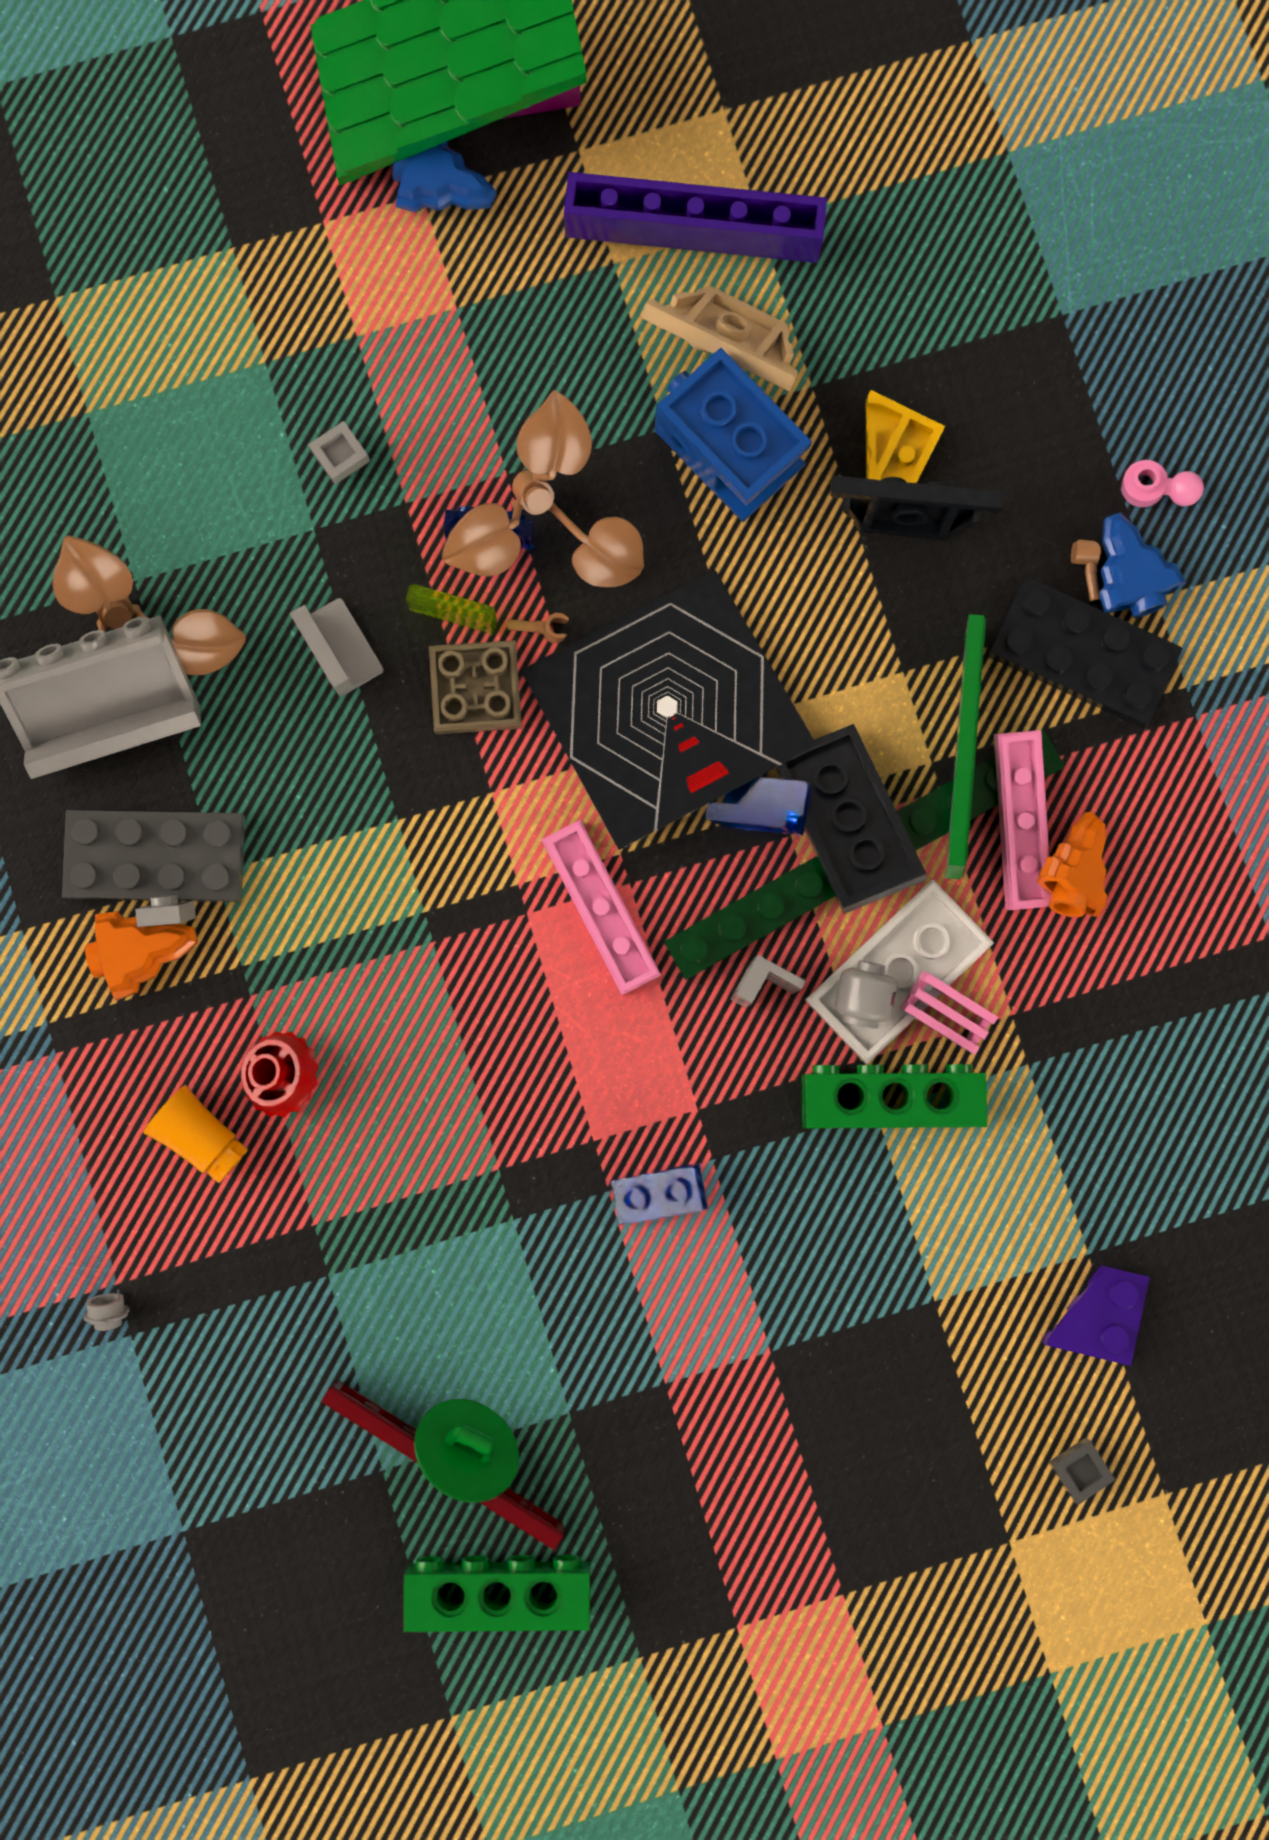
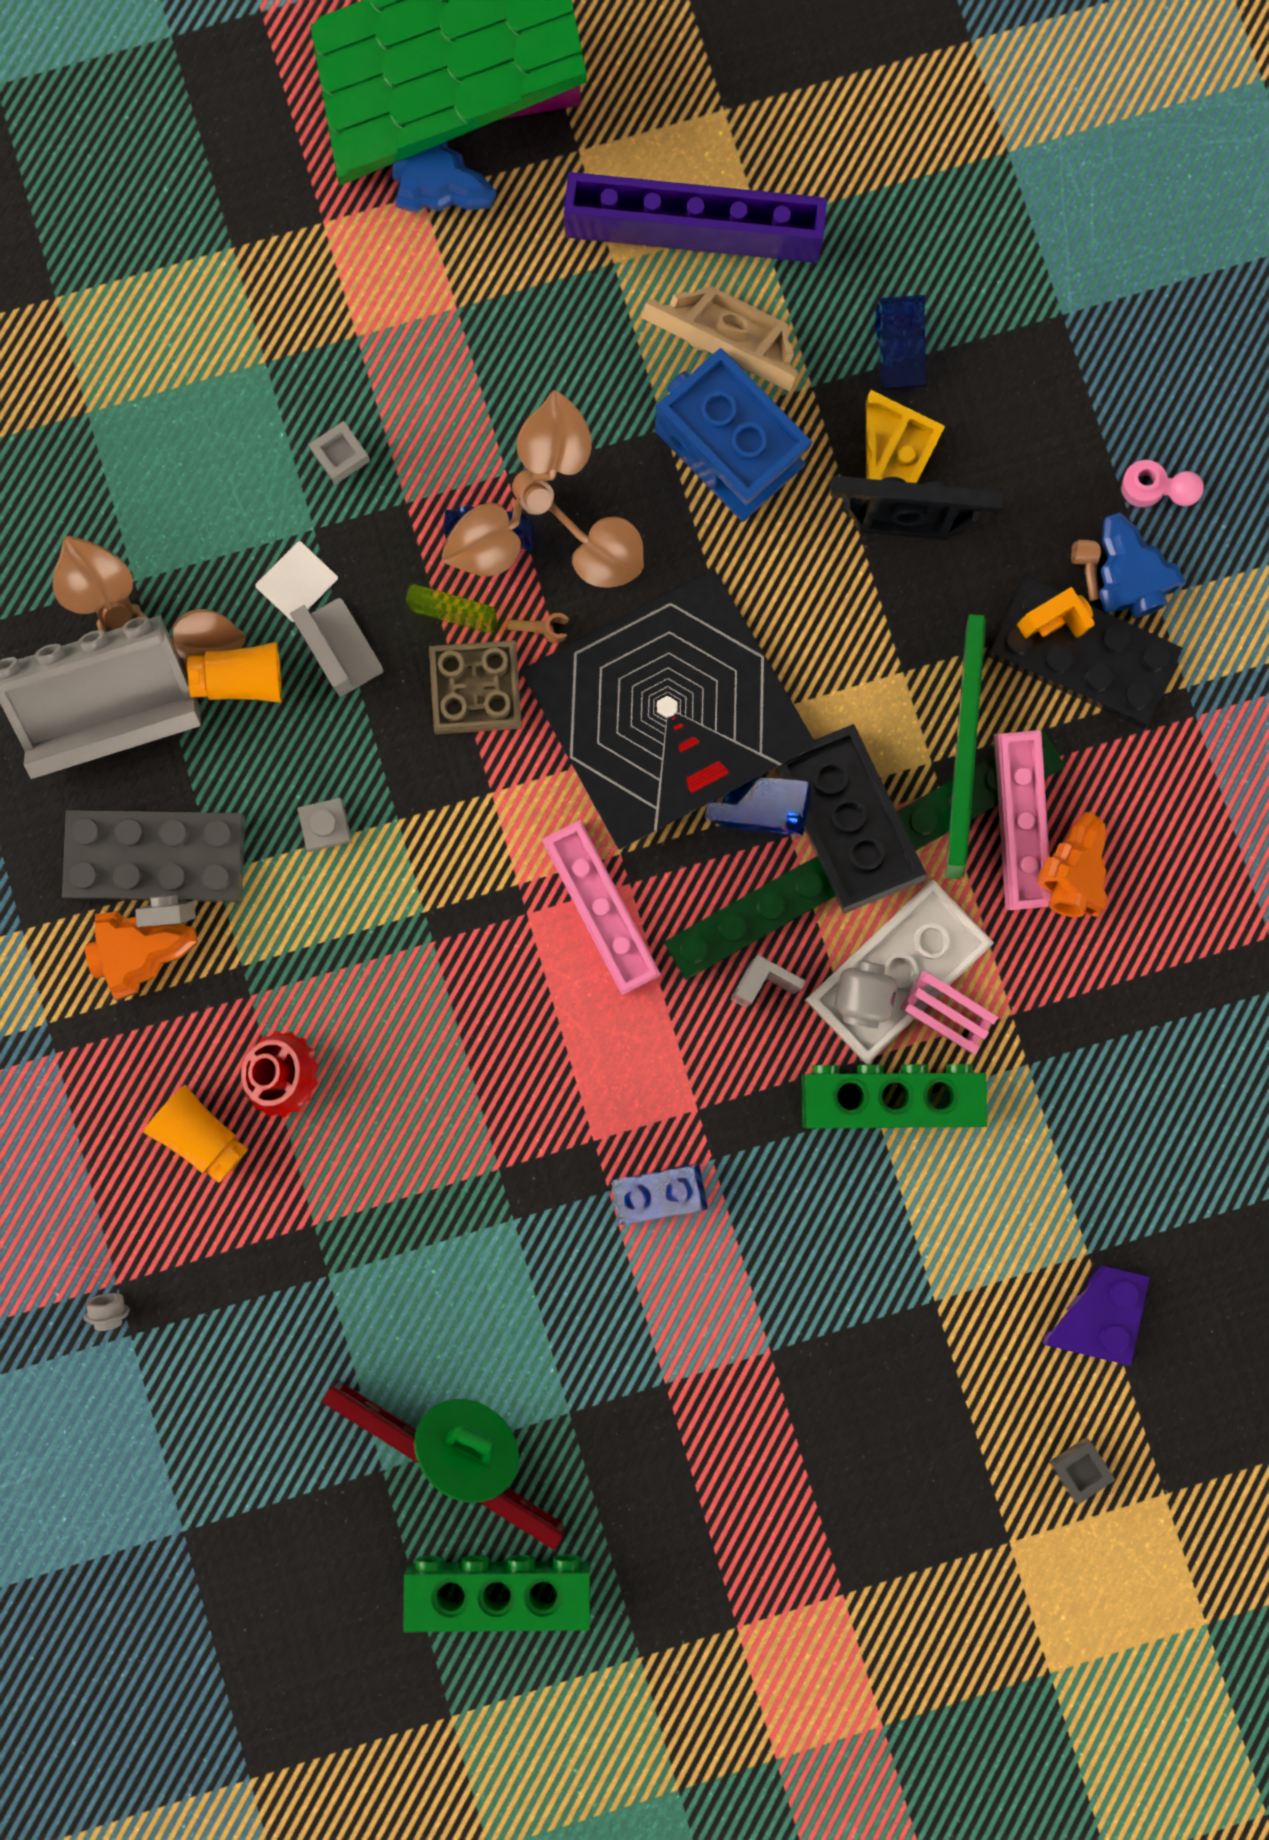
none -> light orange plant [187,642,282,703]
none -> white sticker [255,541,338,622]
none -> light grey plate [297,798,352,852]
none -> clear blue plate [875,295,926,388]
none -> light orange bracket [1017,587,1095,639]

